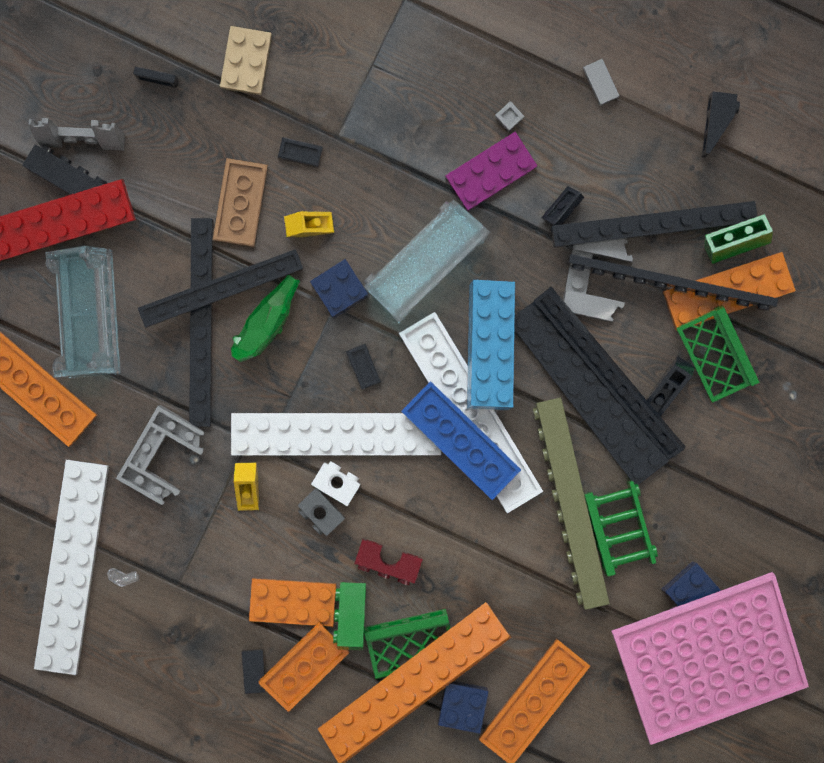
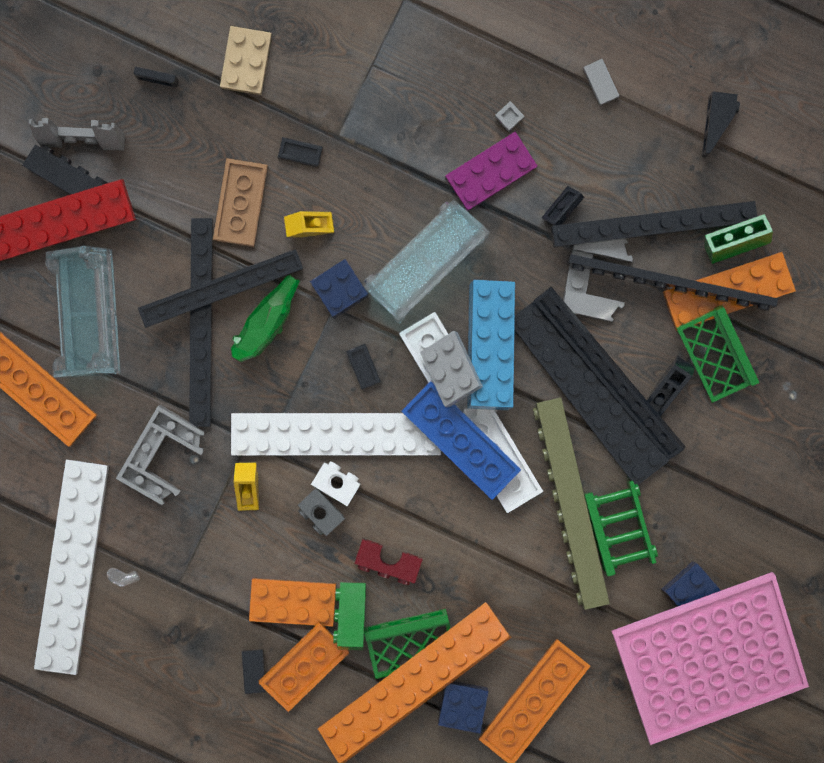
none -> light grey plate [420,331,483,408]

